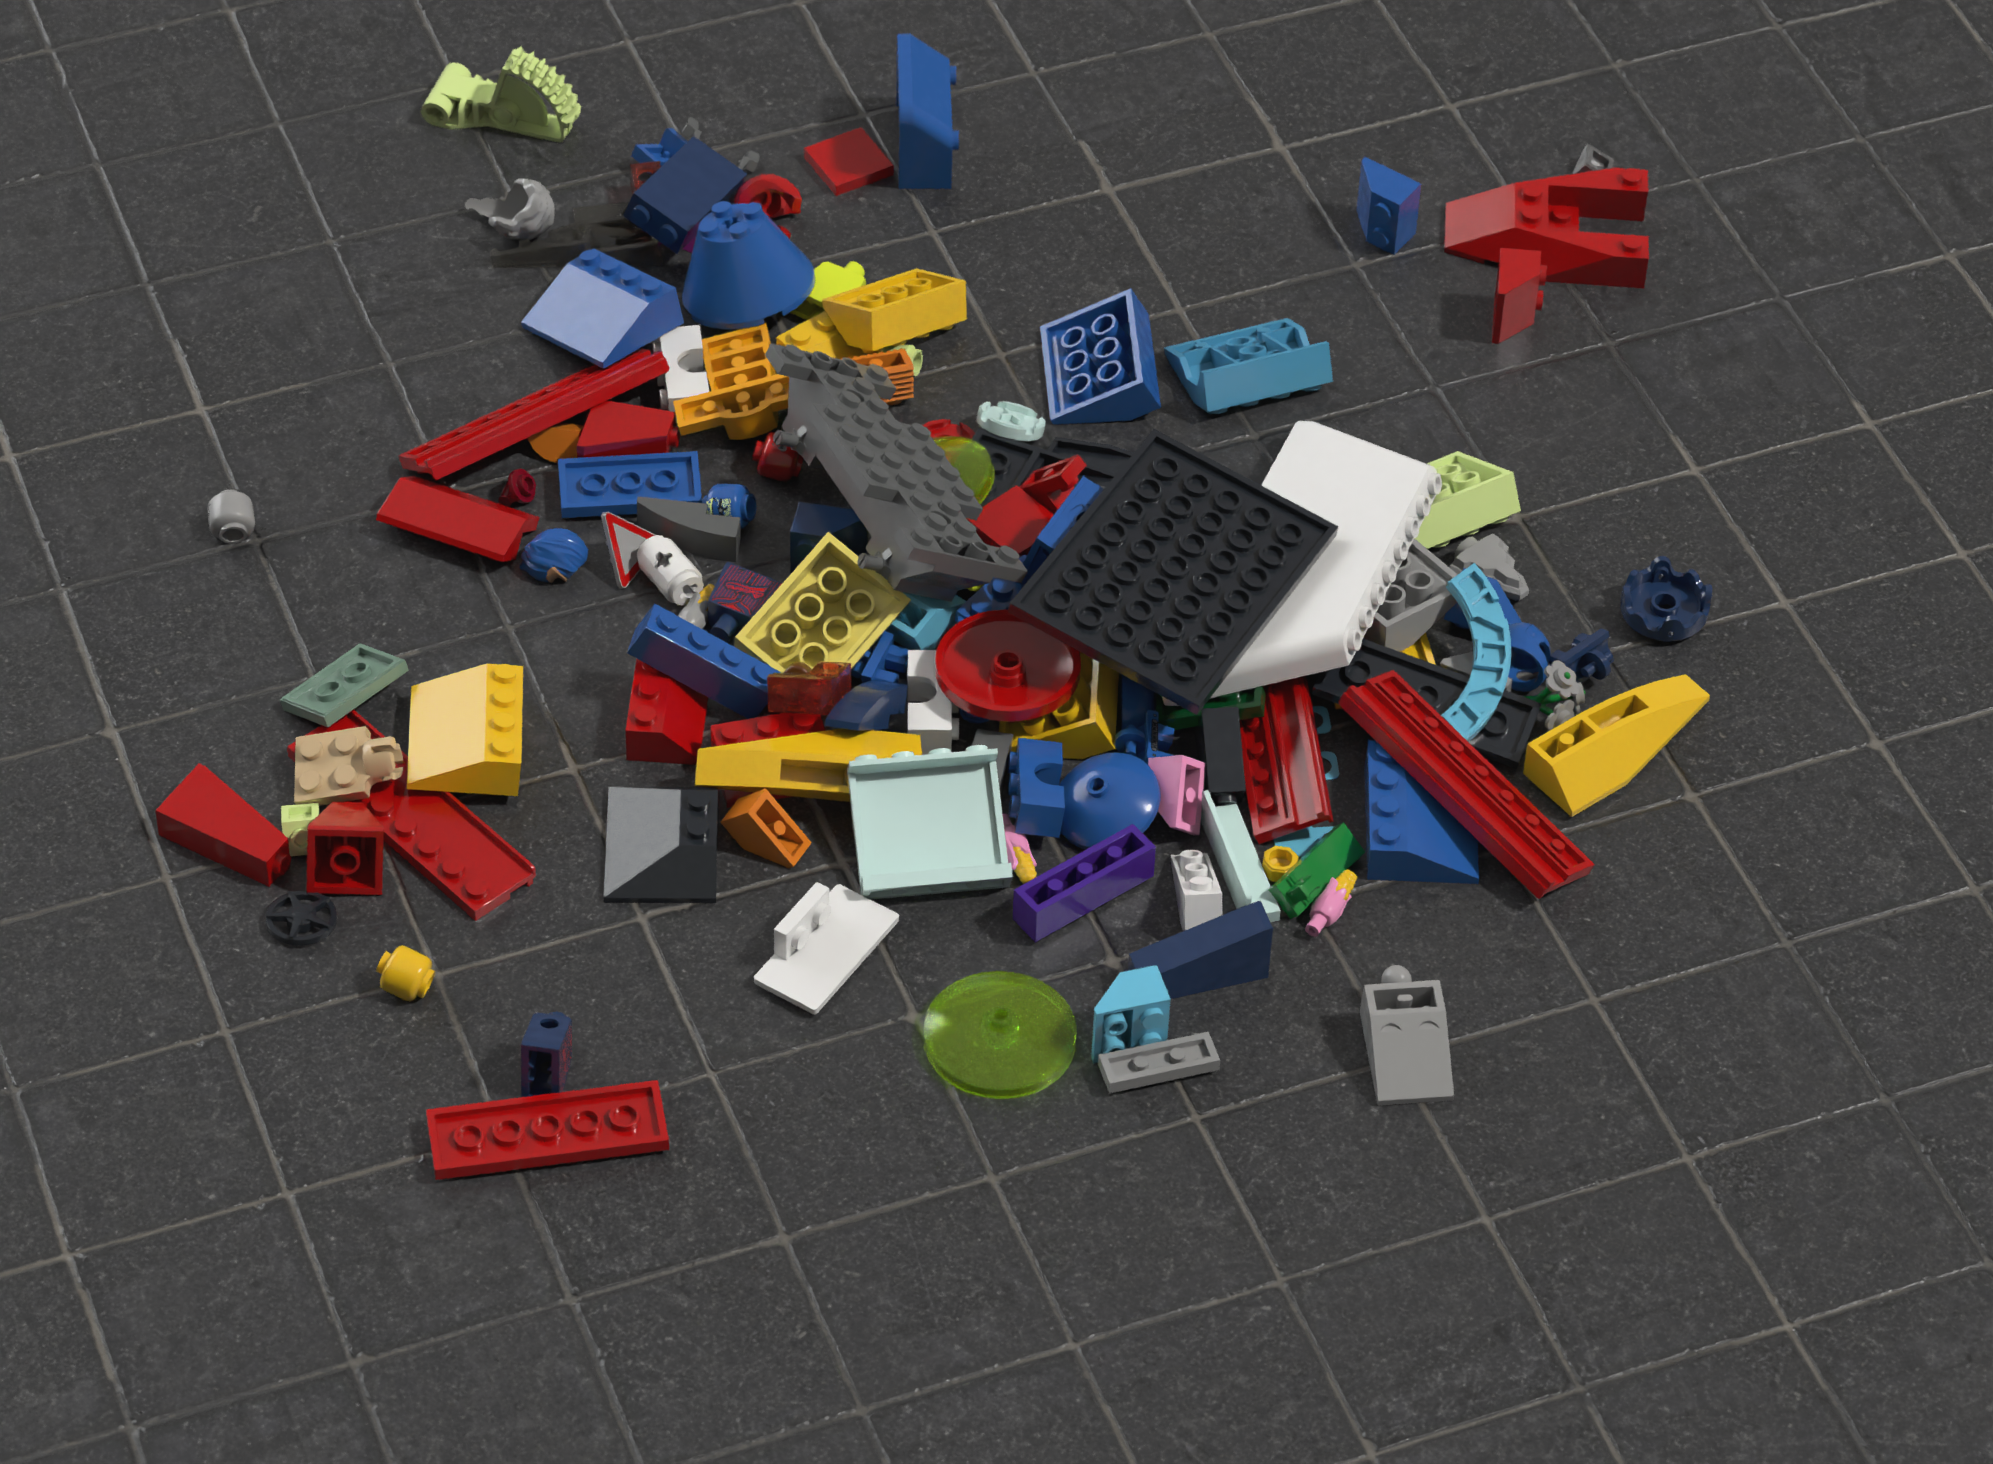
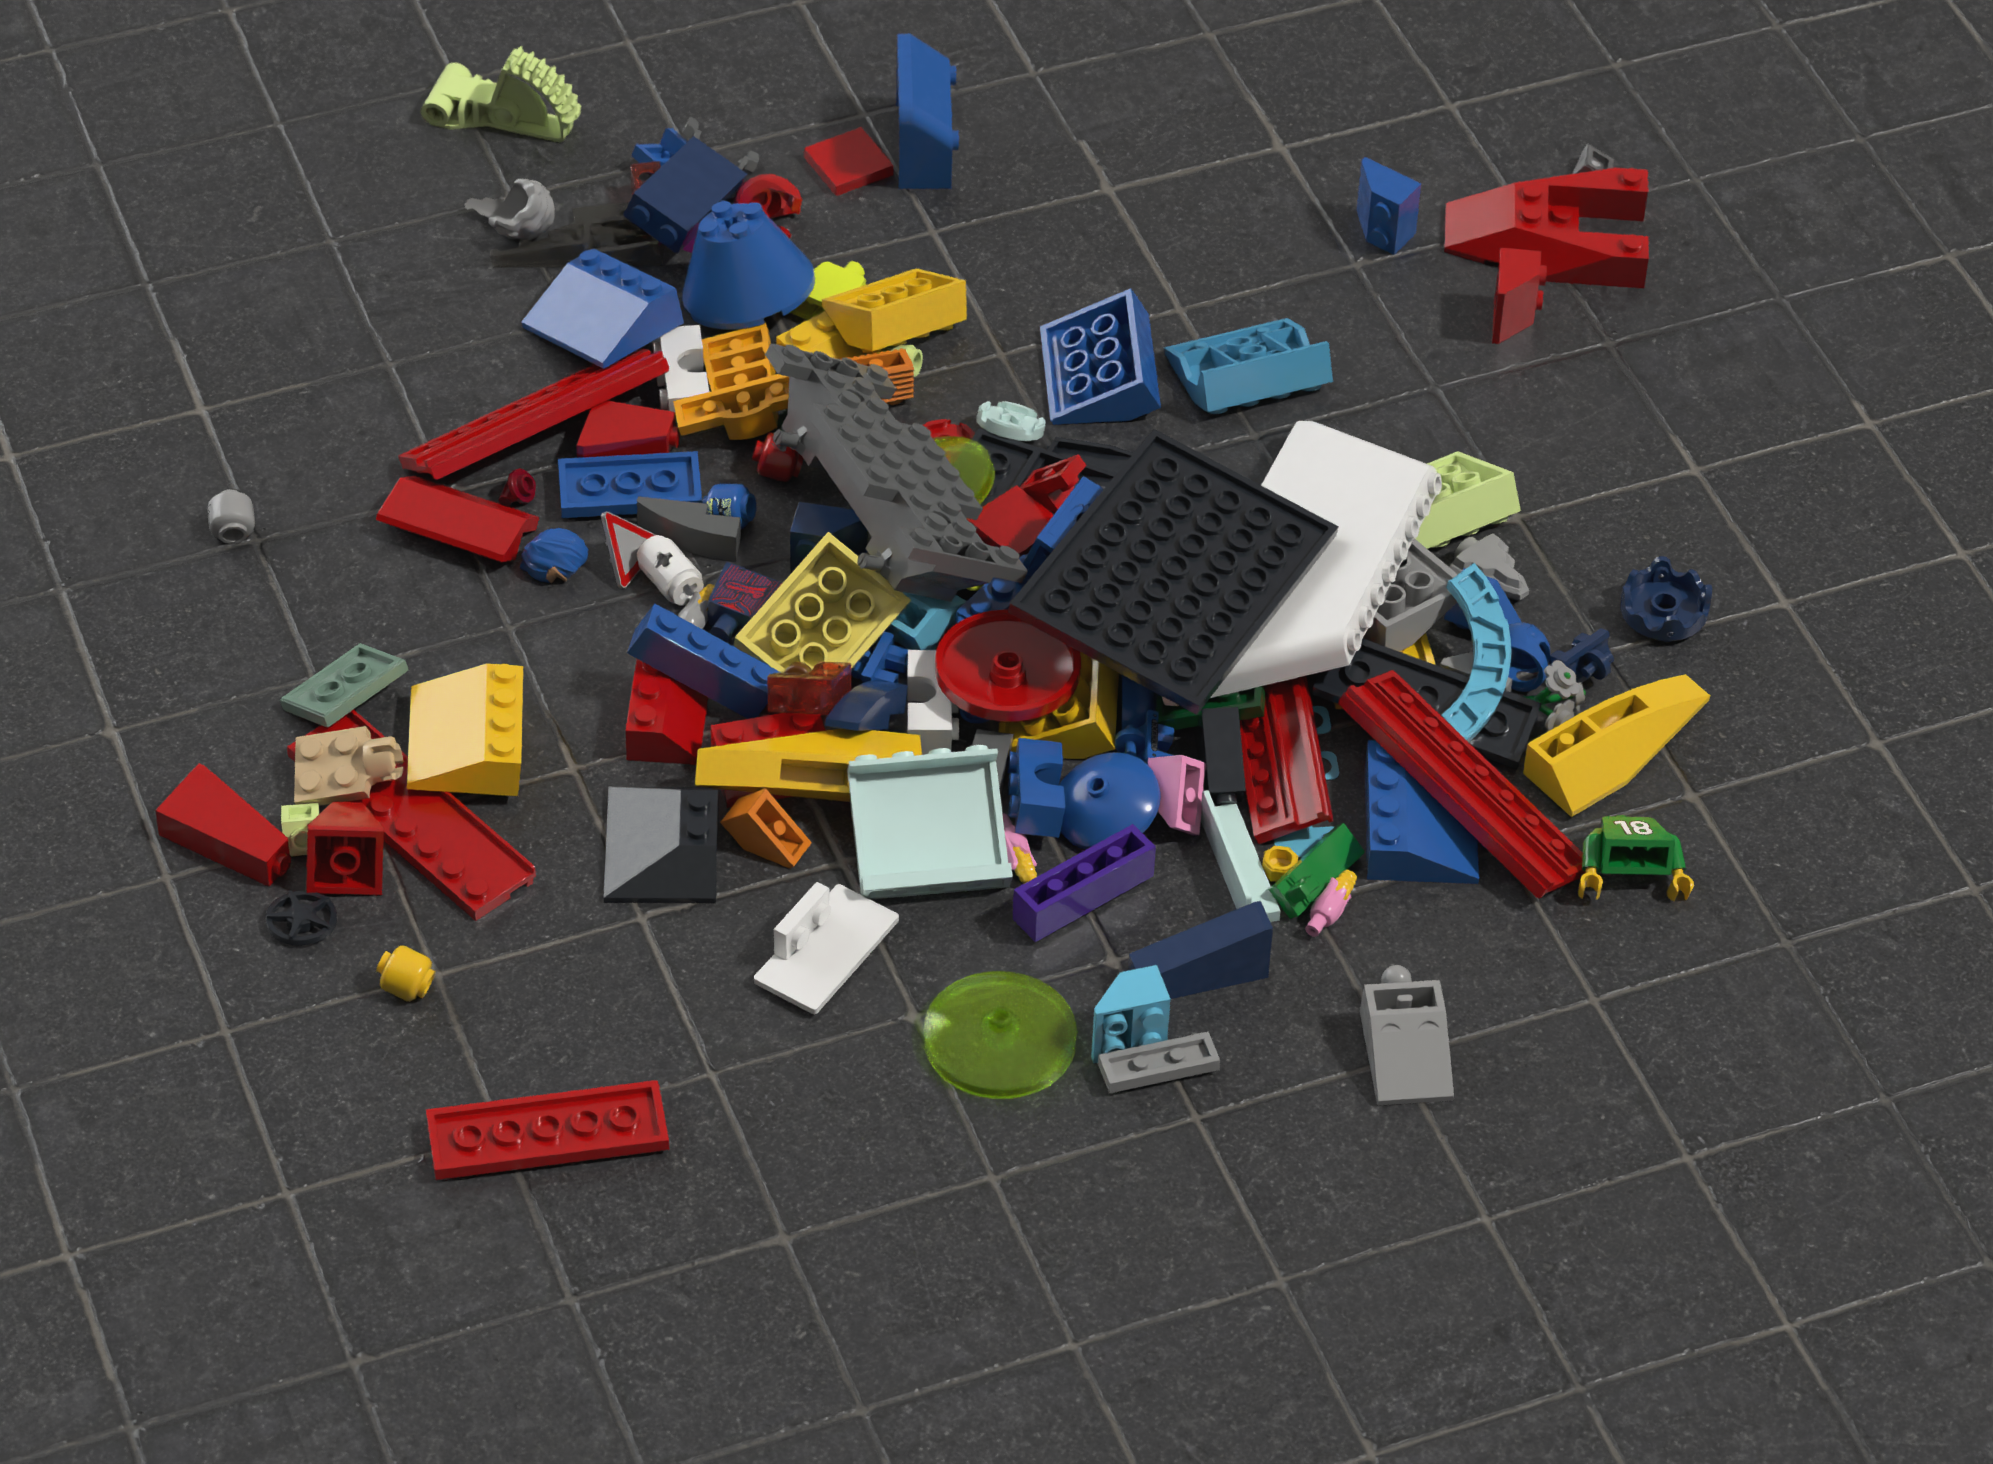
dark blue torso [521,1012,572,1097] -> none
orange brick [527,423,584,463] -> none
white slope [1171,850,1222,931] -> none
none -> green torso [1578,815,1694,901]

